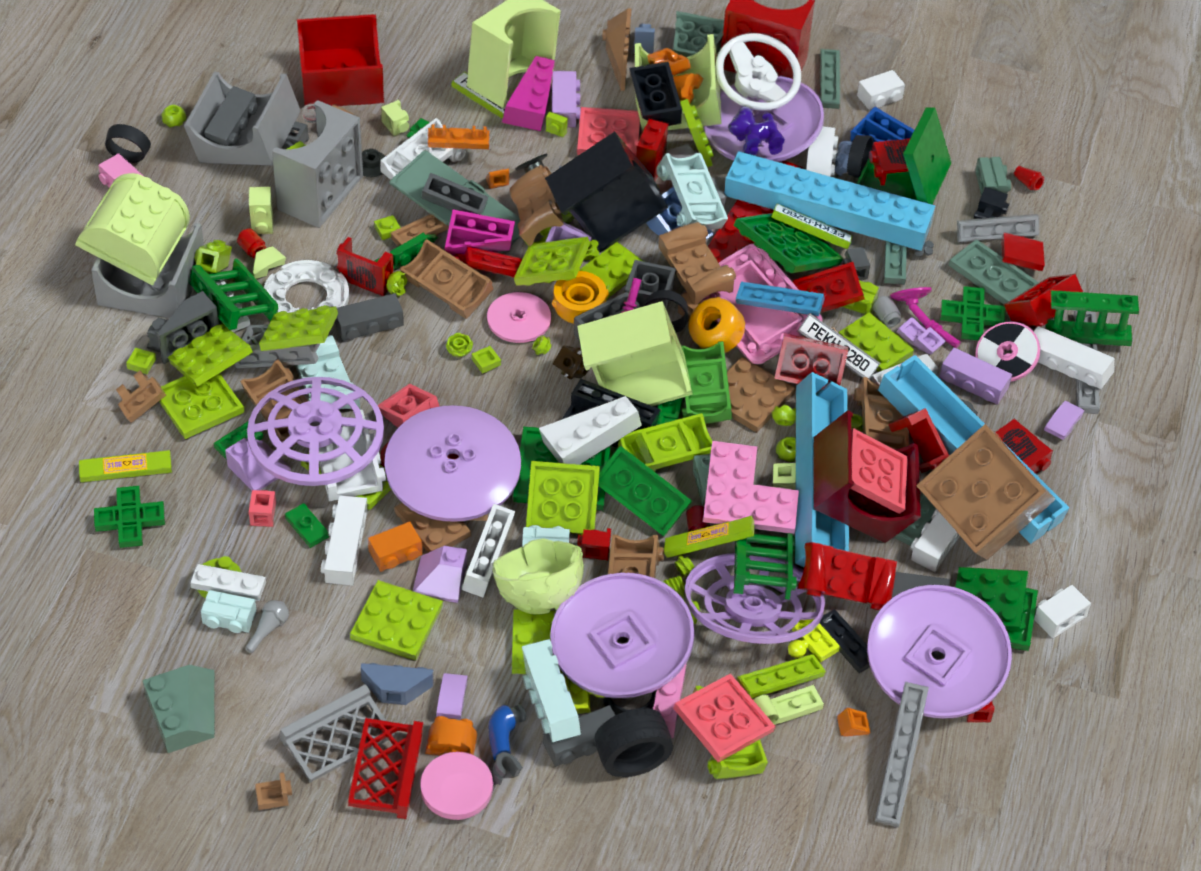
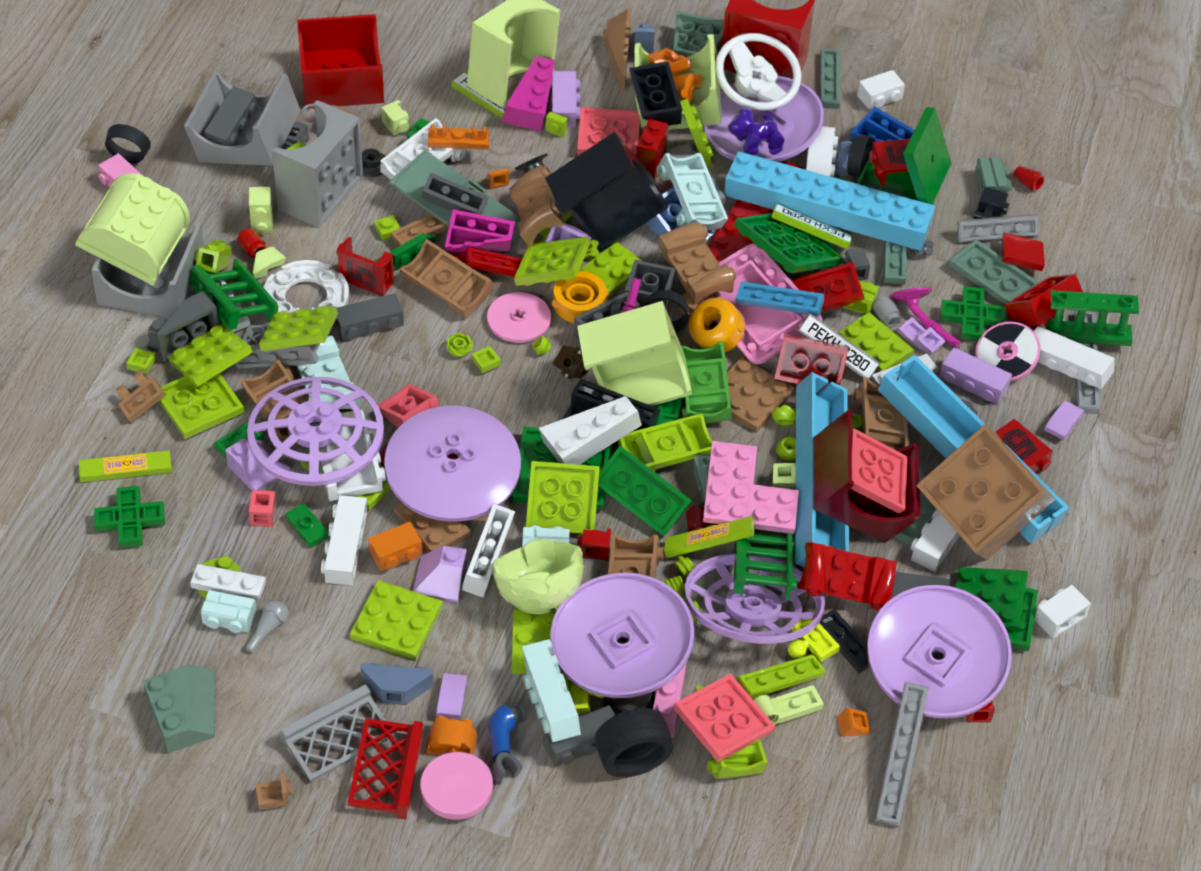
lime plate [161,105,186,127] -> none
lime plate [387,271,407,297] -> none
red panel [888,408,949,473] -> none

